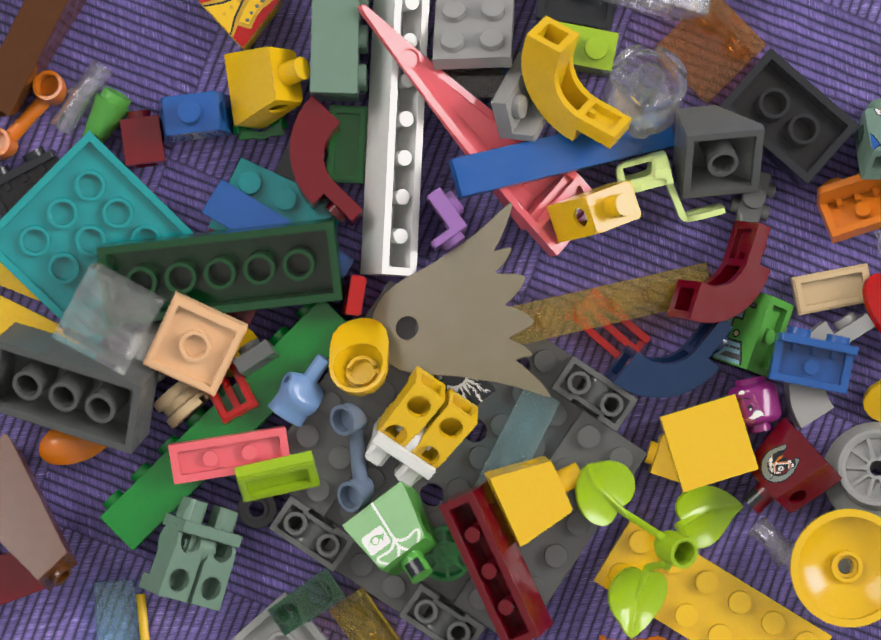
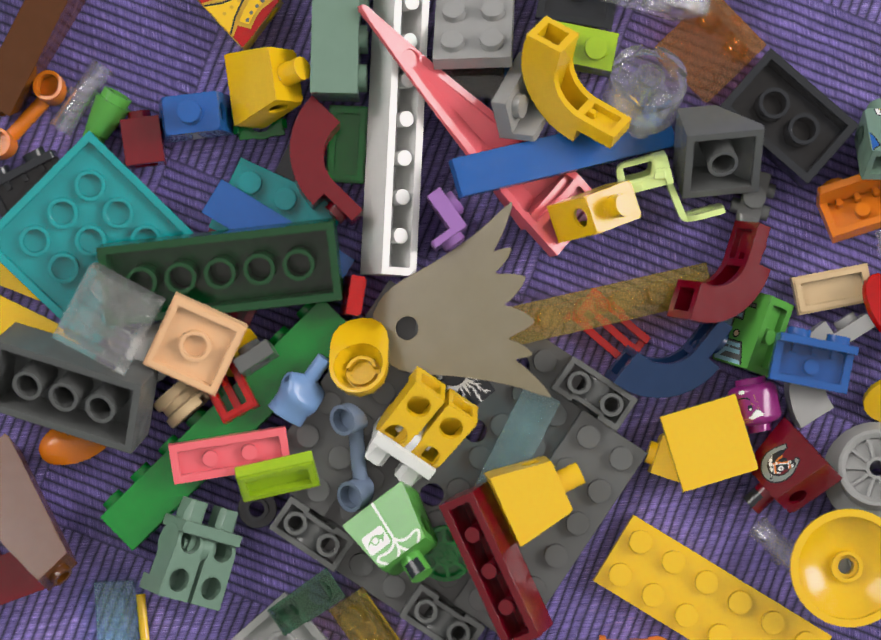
lime plant [575,460,743,638] -> none

